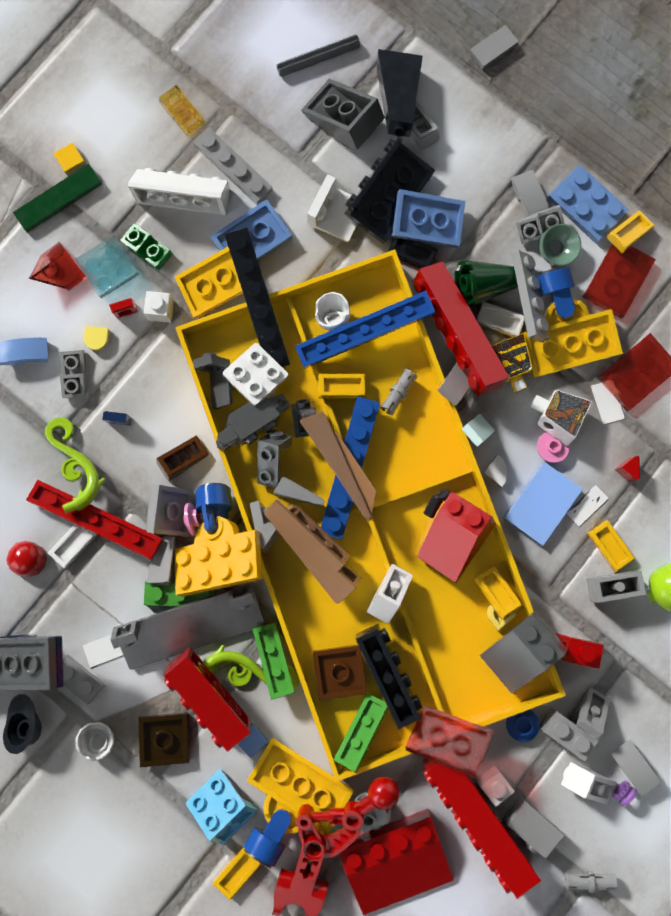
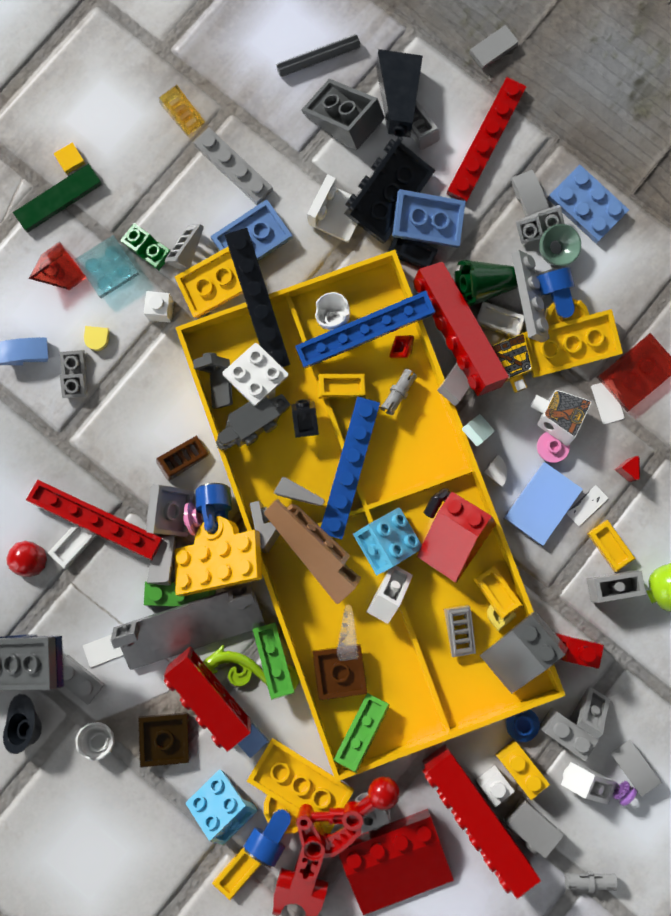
lime plant [45,417,105,514] -> none
dark blue tile [102,411,132,426] -> none
red tile [109,298,138,318] -> none
white slope [128,168,230,215] -> none
dark grey bracket [257,430,293,489] -> none
medium nougat wedge [300,411,377,522] -> none
black brick [356,624,423,729] -> none
clear red tile [405,705,494,778] -> none
clear red tile [582,244,656,319] -> none
yellow tile [606,210,655,253] -> none
none -> light grey slope [165,224,204,269]
none -> clear slope [337,605,359,661]
none -> medium azure bracket [353,508,422,576]
none -> red slope [389,335,414,358]
none -> light grey slope [444,605,476,657]
none -> red plate [446,77,527,204]
none -> yellow brick [495,739,550,800]

